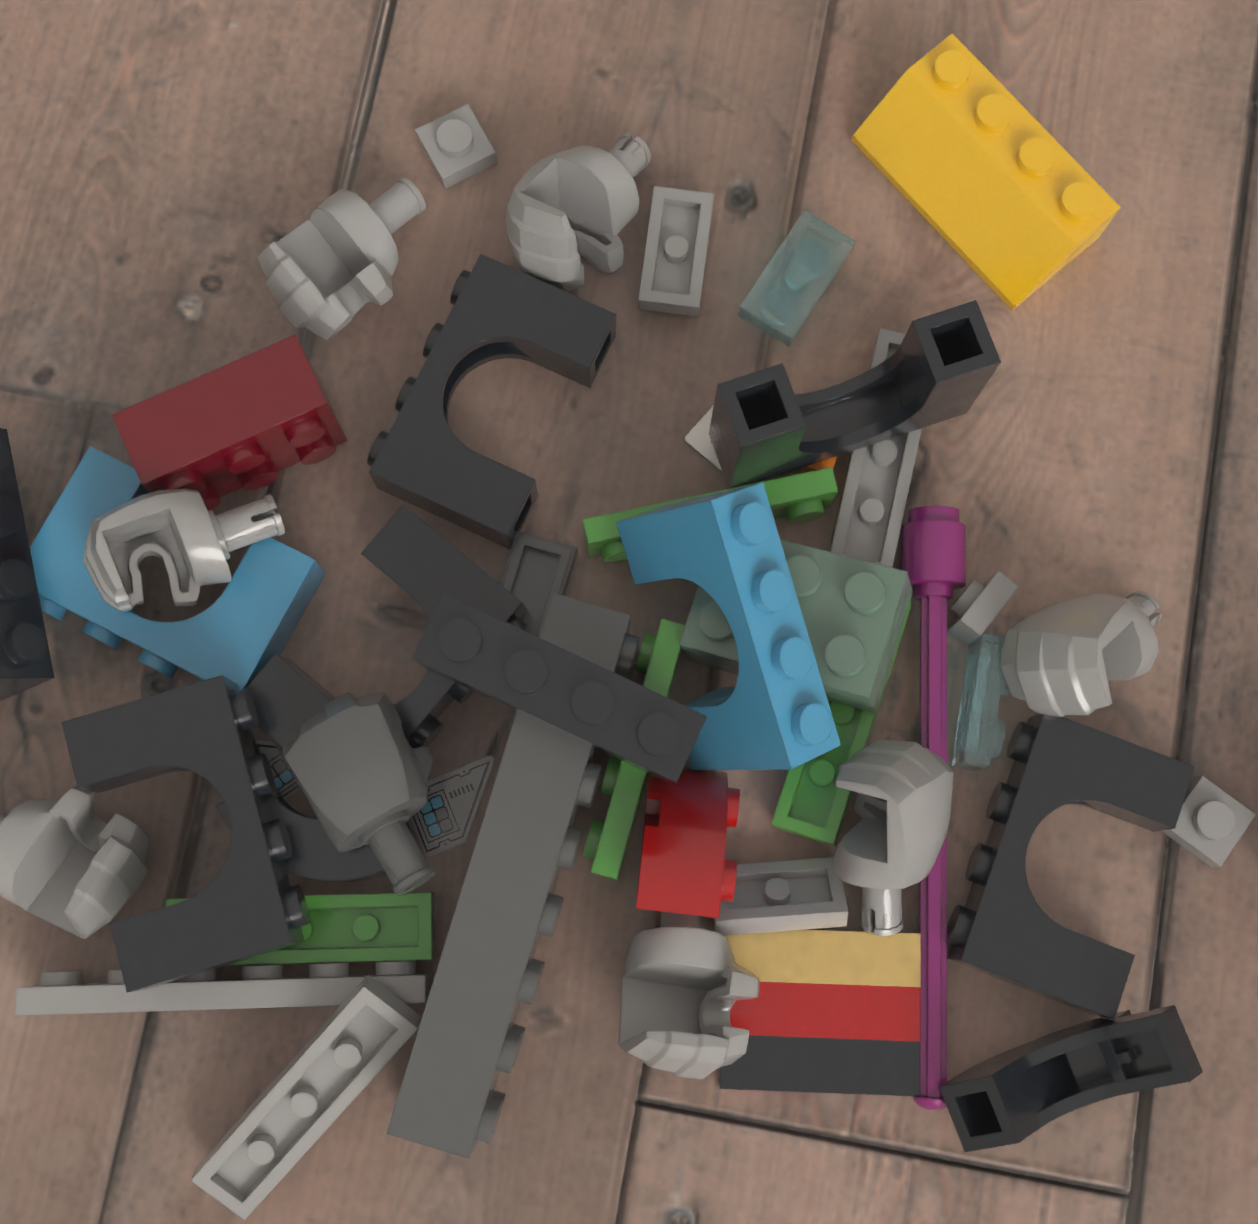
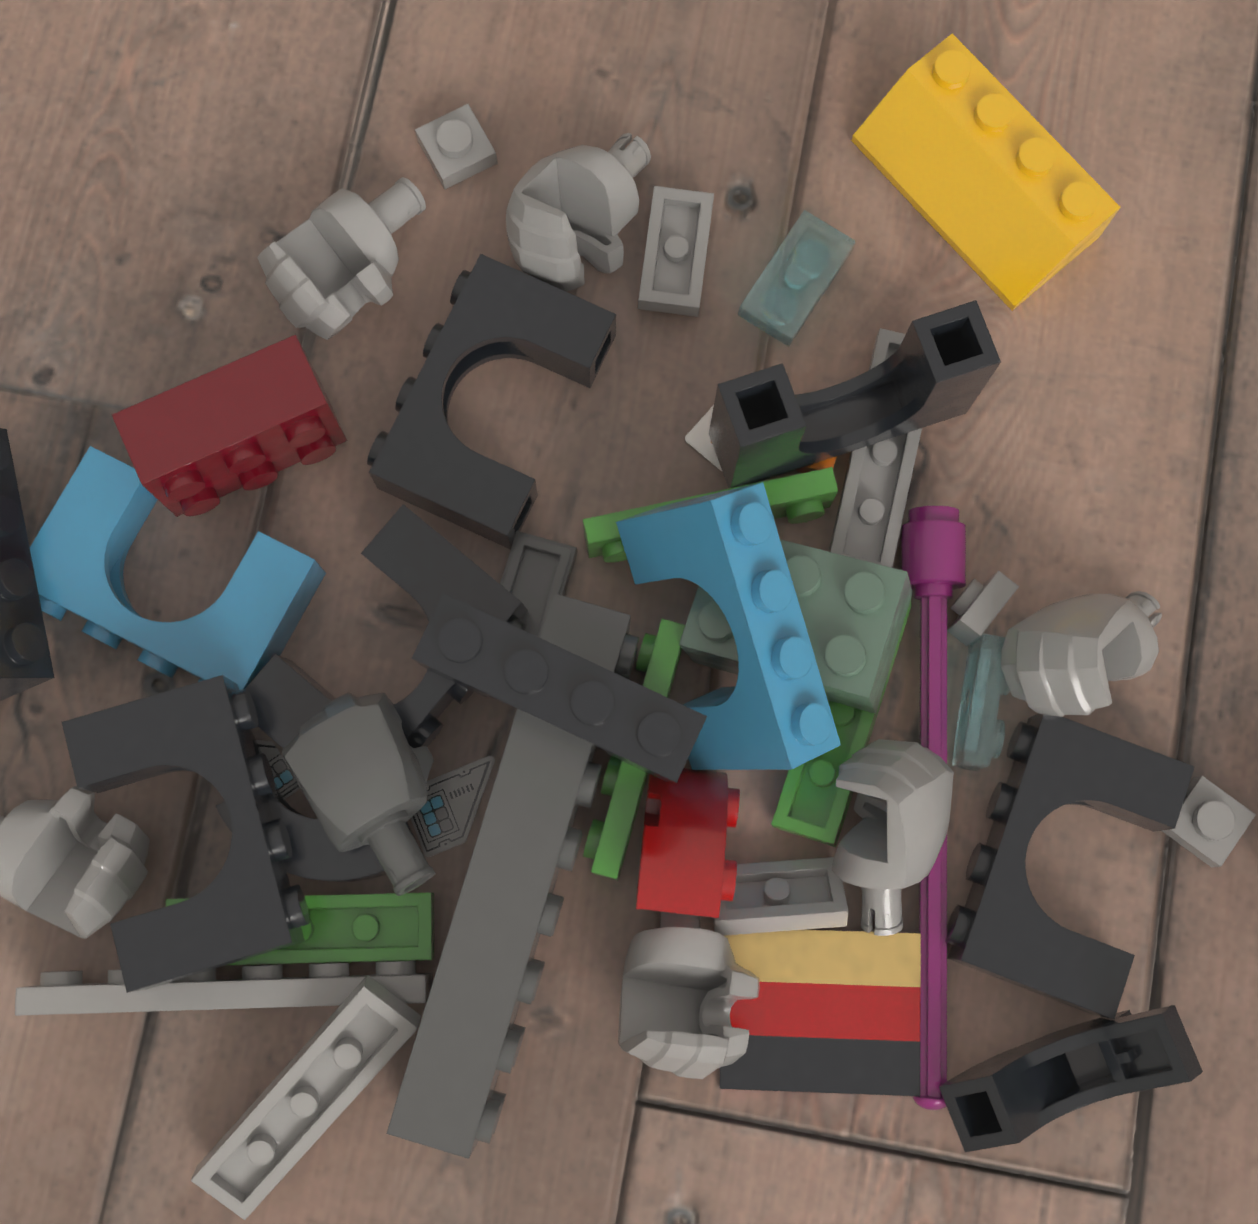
light grey piece [83,489,285,612] -> none

